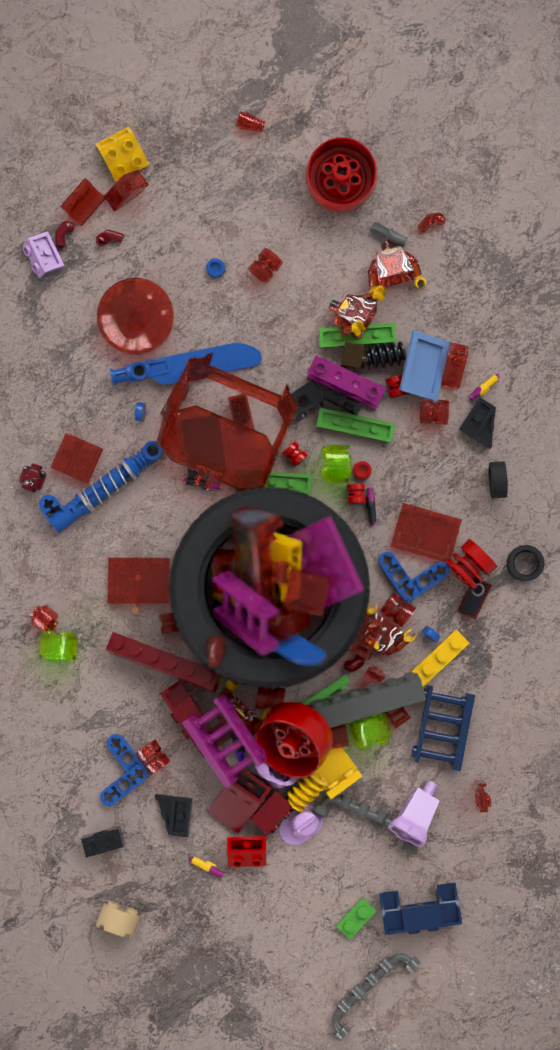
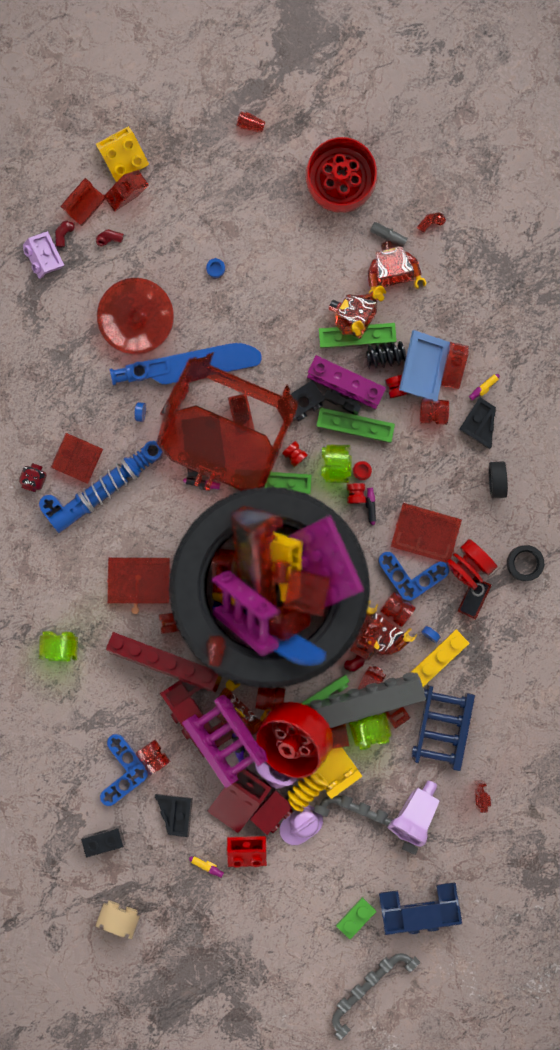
clear red head [30,605,59,633] -> none
clear red wheel [248,248,283,284] -> none
dark brown brick [341,342,366,373] -> none

